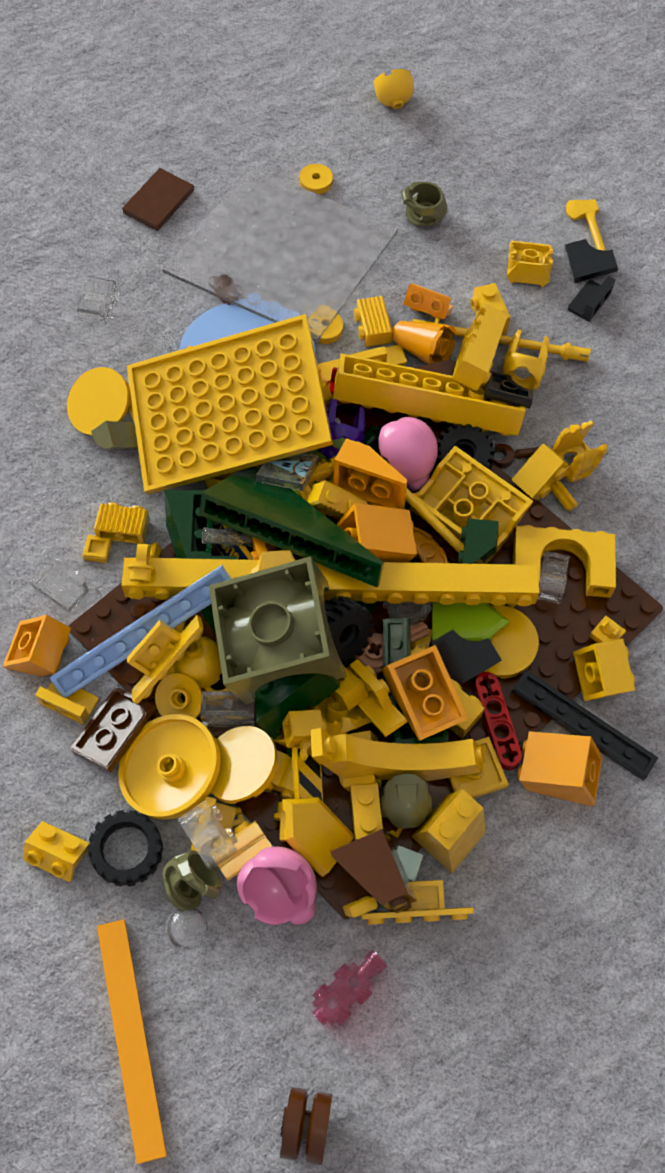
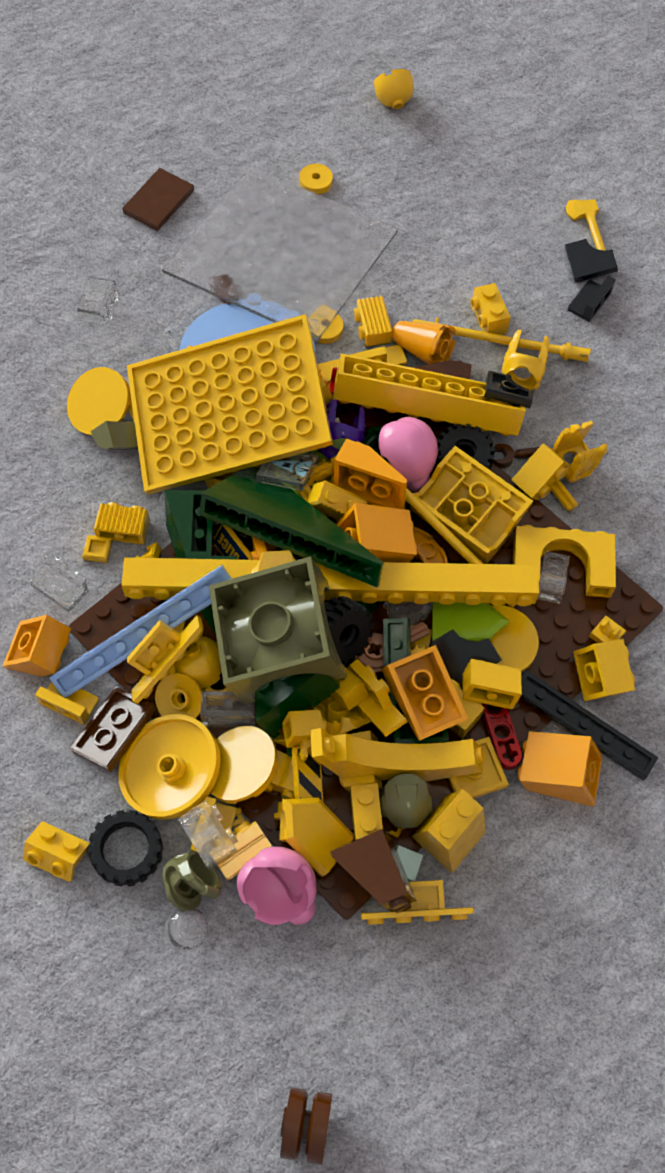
light orange tile [97,919,168,1165] -> none
yellow piece [128,544,155,583] -> none
clear pin [202,527,253,548] -> none
clear pink brick [312,950,387,1027] -> none
yellow tile [342,896,378,918] -> none
olive helmet [401,182,448,226] -> none
light orange bracket [403,283,453,319] -> none
yellow wedge [452,303,508,392] -> none
dark green slope [458,518,499,564] -> none
yellow slope [507,240,553,288] -> none
none -> yellow brick [463,659,522,709]

